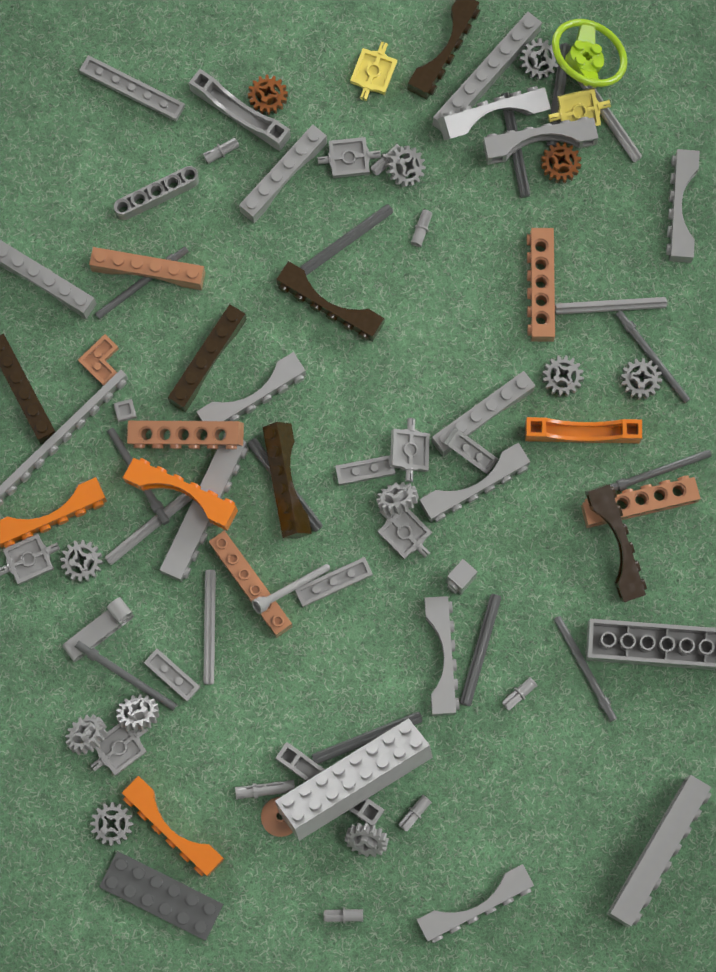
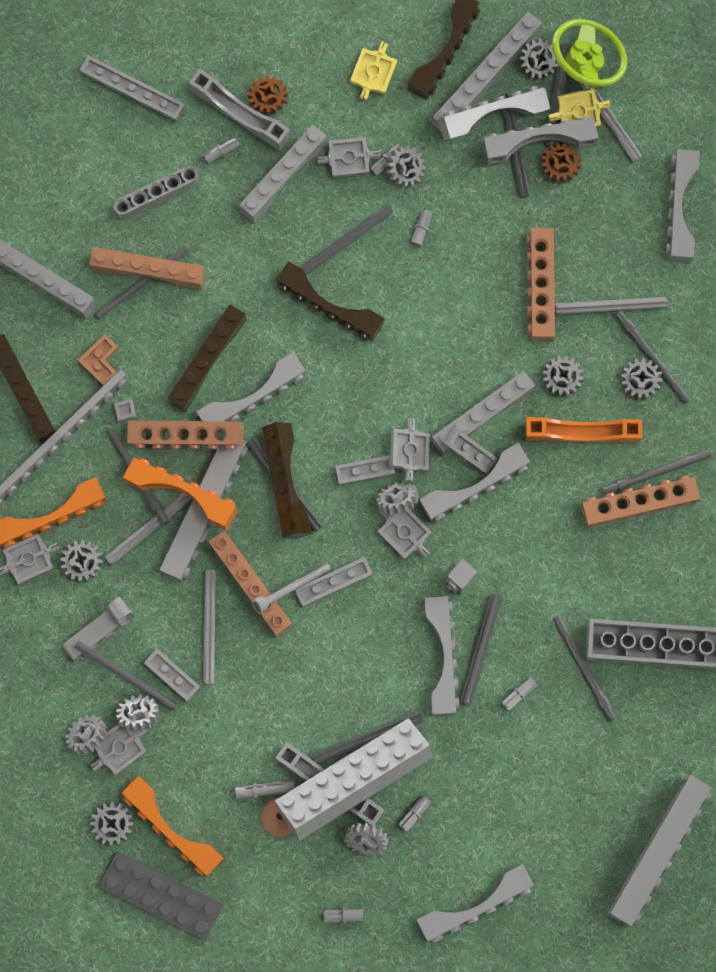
dark brown arch [585,484,647,602] -> none

